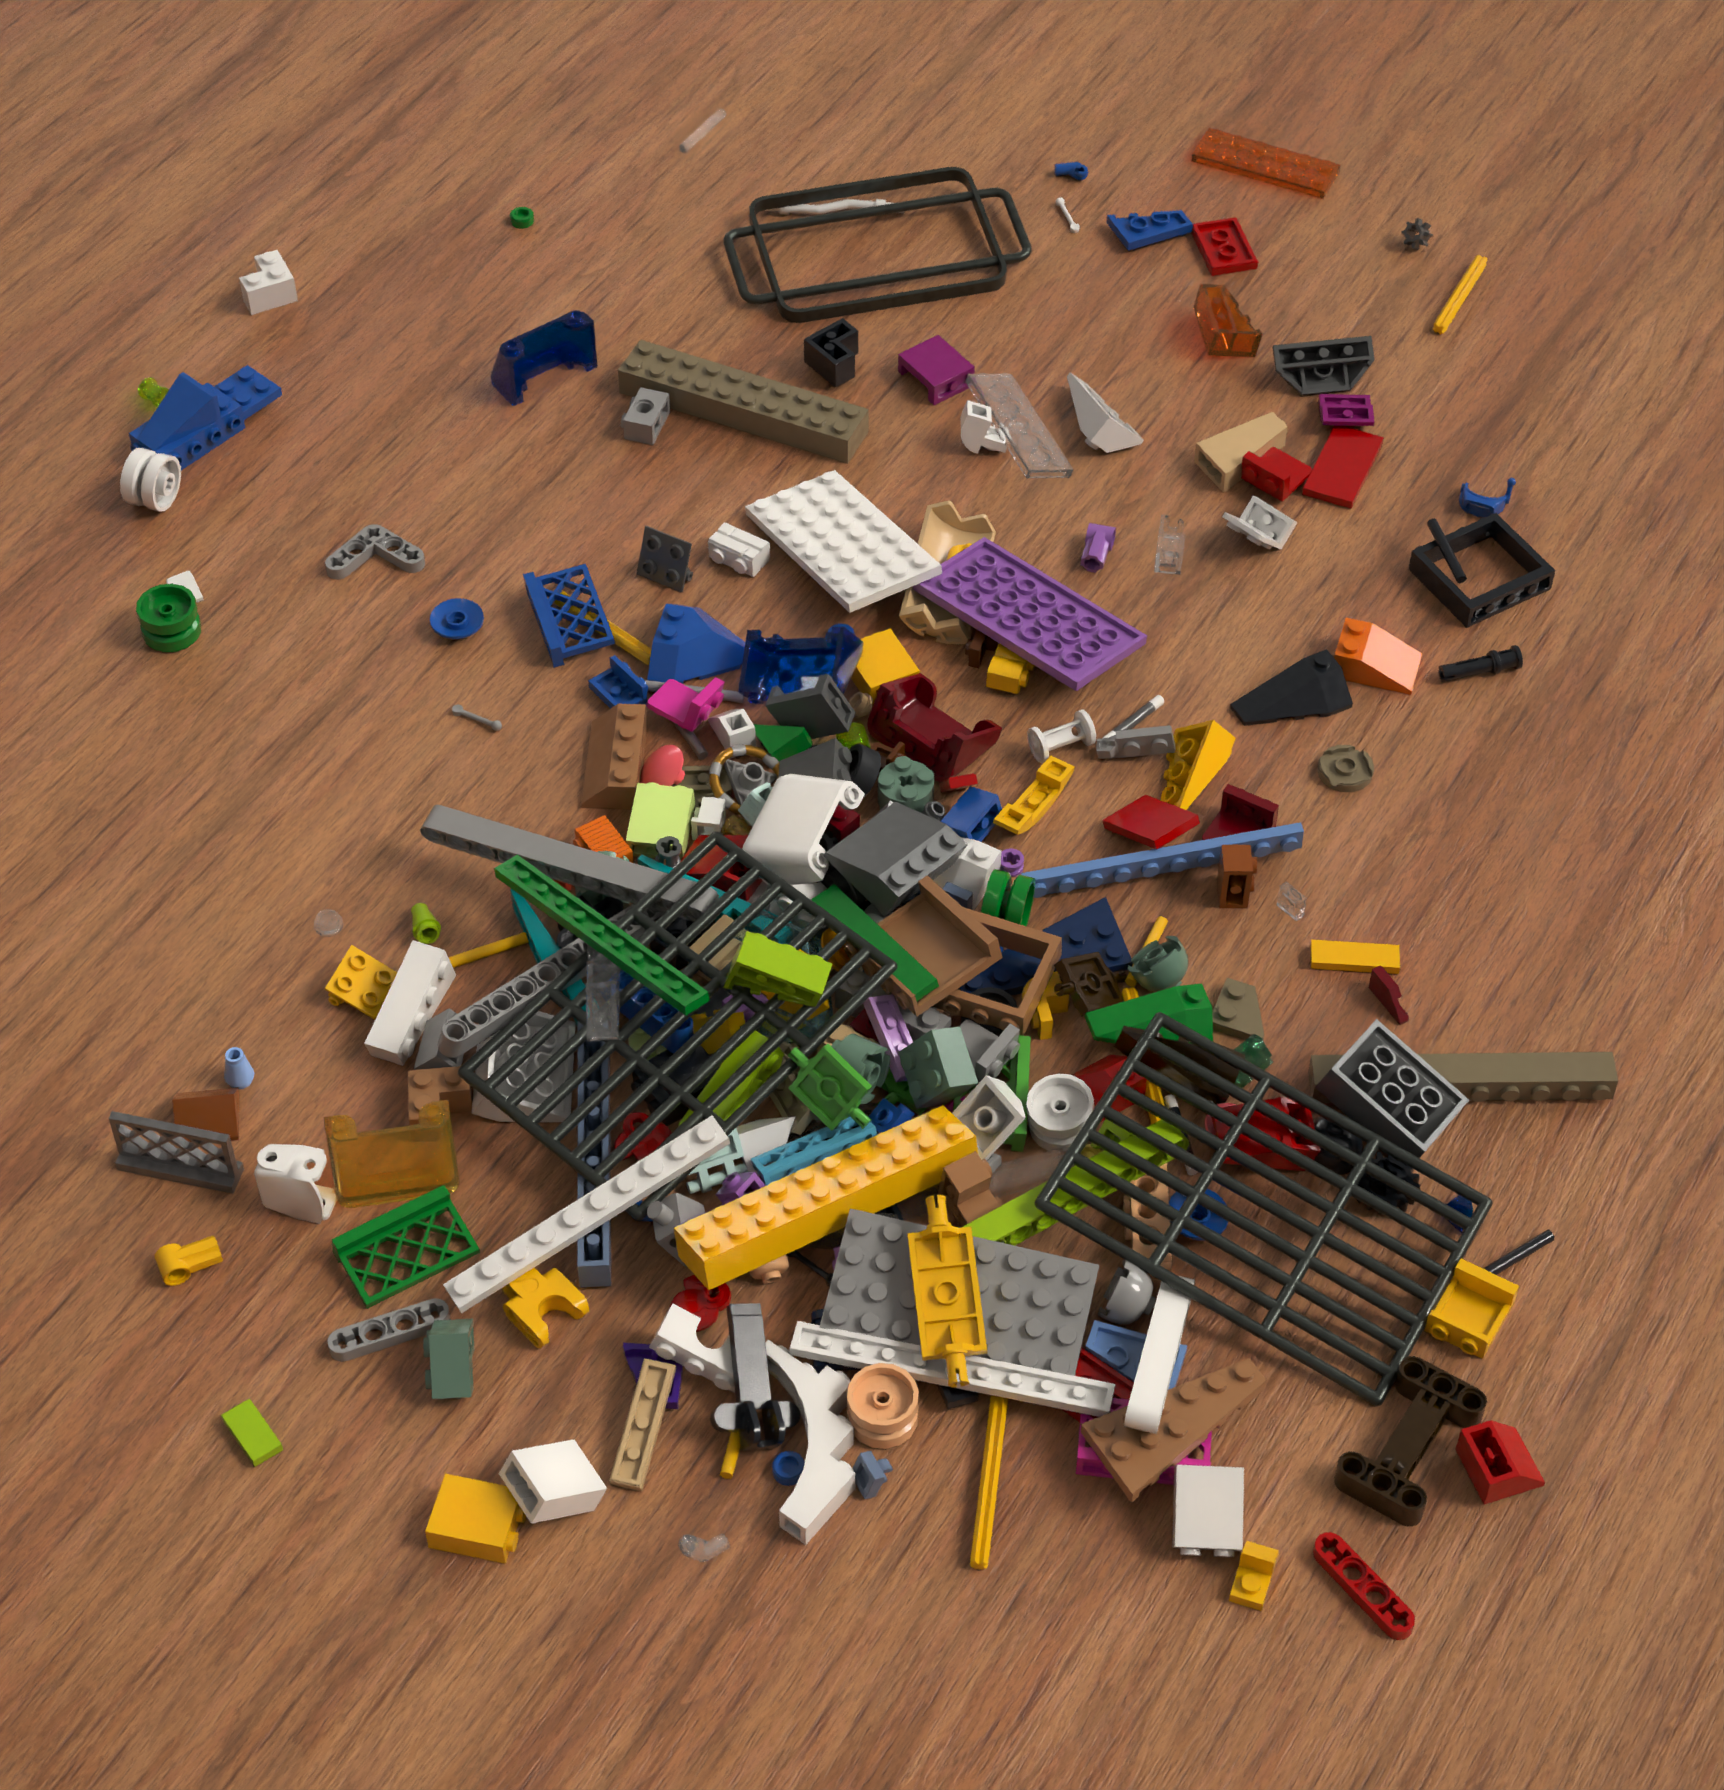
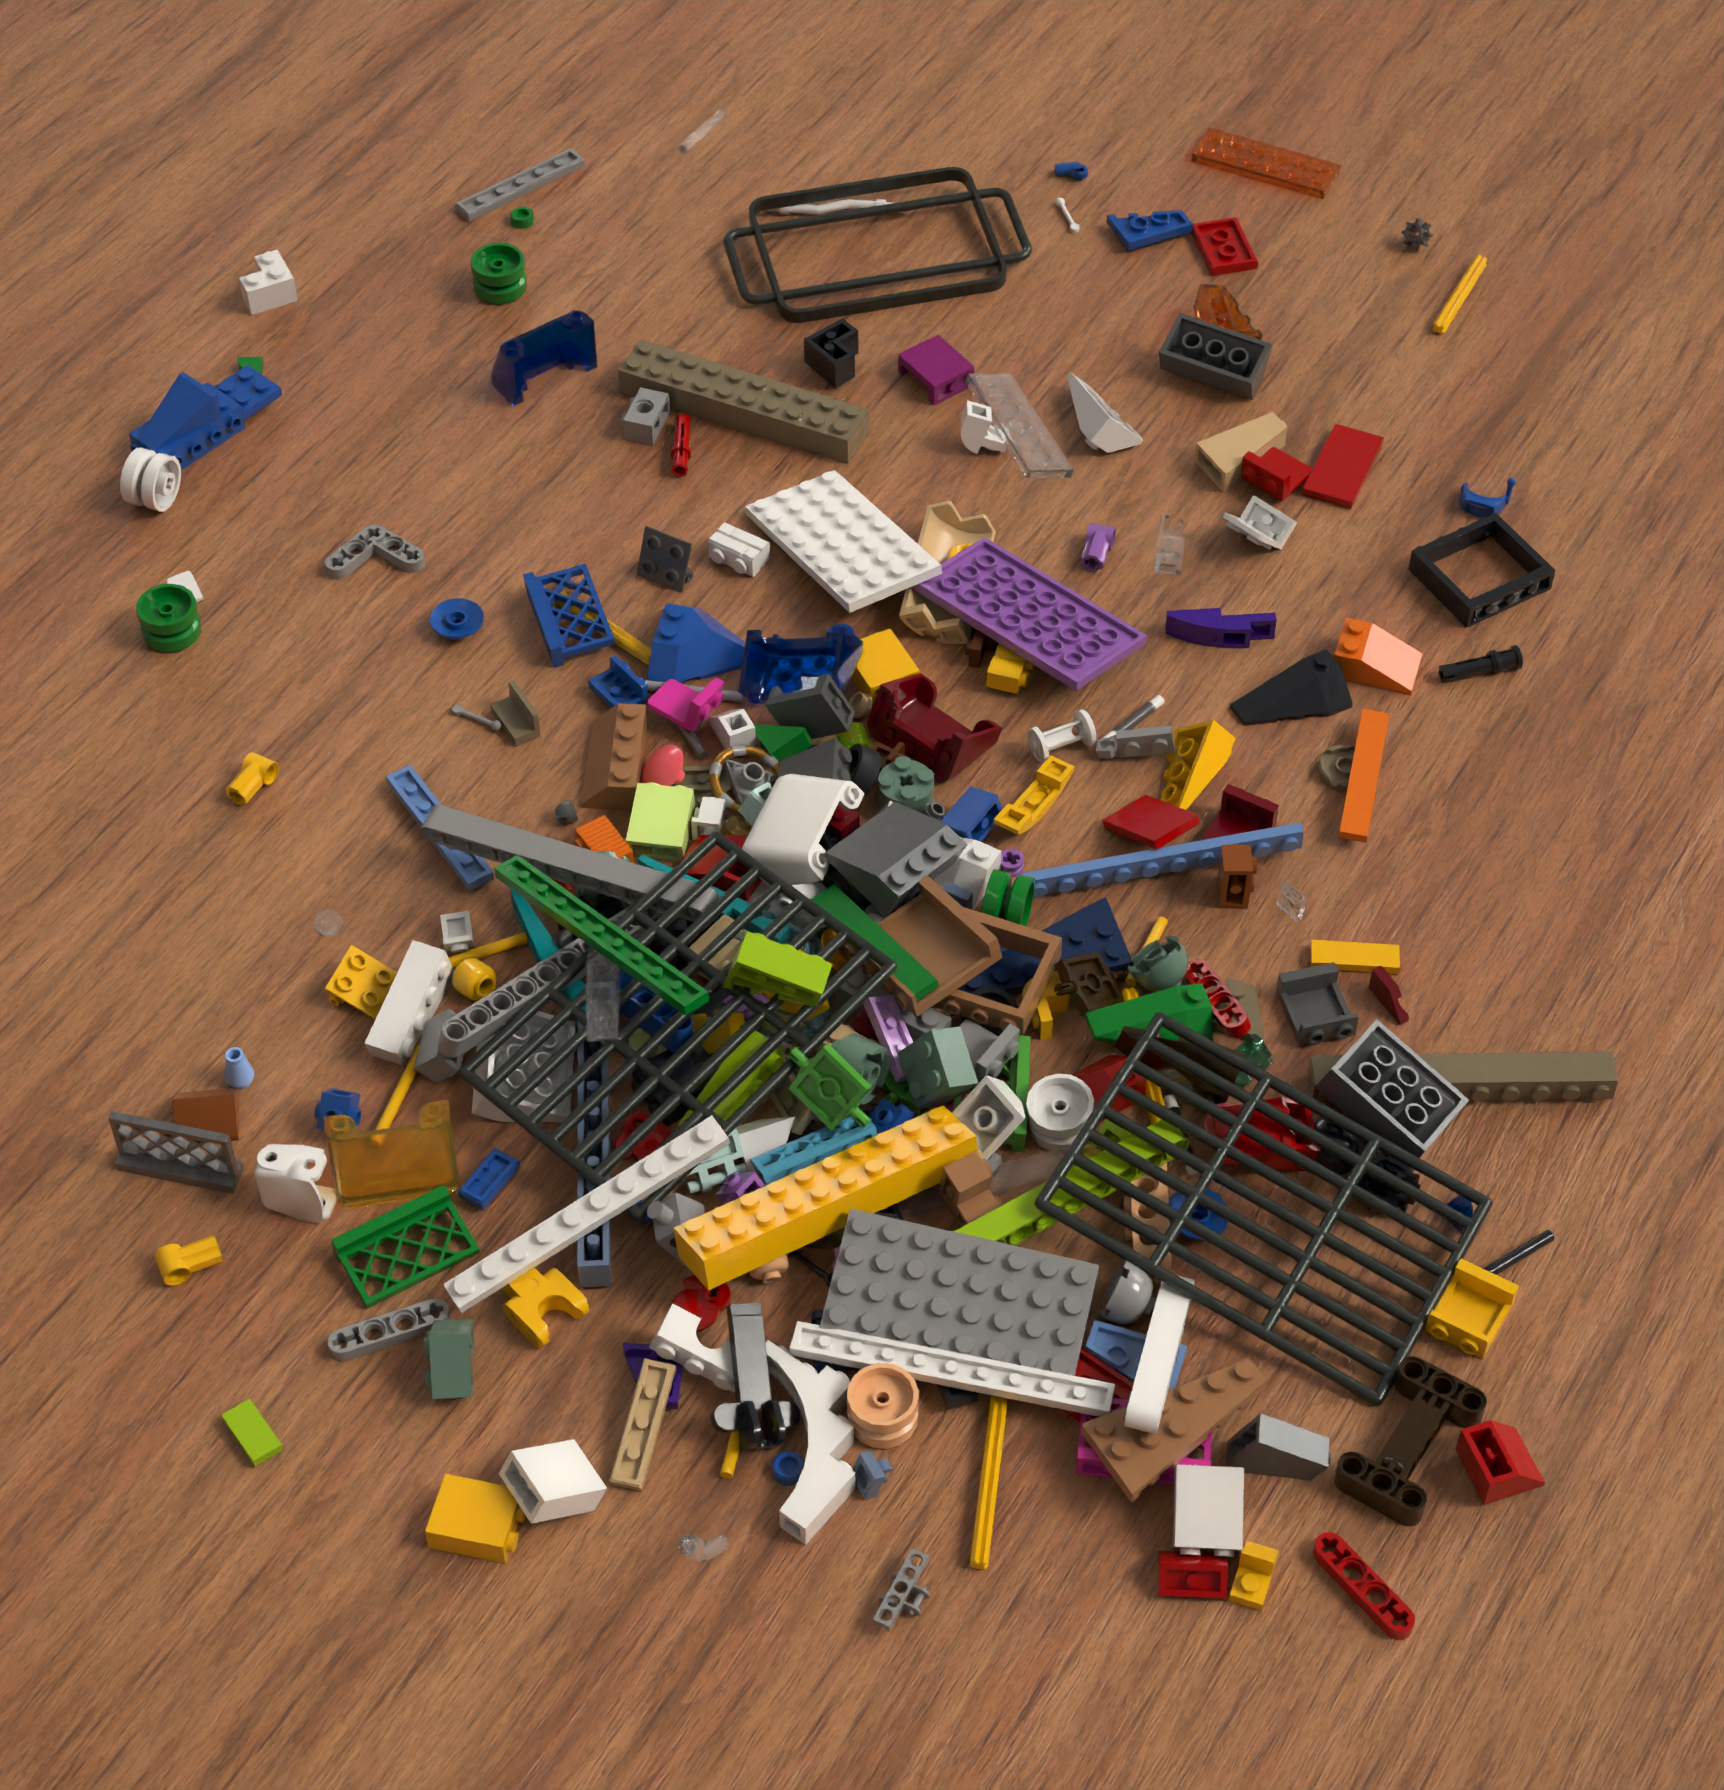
clear neon green bush [138,377,169,408] -> none
medium nougat brick [408,1066,473,1141] -> none
lime cone [411,903,441,944] -> none
dark grey bush [655,836,682,869] -> none
yellow plate [907,1195,987,1387] -> none
red tile [939,773,978,793] -> none
dark grey wedge [1272,336,1375,396] -> none
magenta slope [1318,394,1374,426] -> none
black bar [1427,518,1467,583] -> none
none -> yellow piece [225,752,279,806]
none -> green tile [238,357,264,374]
none -> blue brick [314,1088,361,1137]
none -> yellow bar [370,1045,420,1146]
none -> medium blue plate [386,765,494,891]
none -> white bracket [440,911,474,954]
none -> yellow head [452,958,496,1001]
none -> light grey tile [455,148,585,222]
none -> blue plate [458,1148,520,1211]
none -> green wheel [471,243,527,304]
none -> dark tan panel [490,680,540,747]
none -> dark grey hinge [555,800,578,824]
none -> red pin [671,414,691,477]
none -> light grey piece [873,1548,930,1632]
none -> red panel [1158,1551,1228,1599]
none -> dark grey slope [1159,313,1272,400]
none -> dark purple slope [1165,608,1277,649]
none -> red beam [1185,959,1251,1038]
none -> dark grey slope [1226,1413,1331,1480]
none -> dark grey panel [1276,962,1359,1046]
none -> orange tile [1338,708,1390,843]

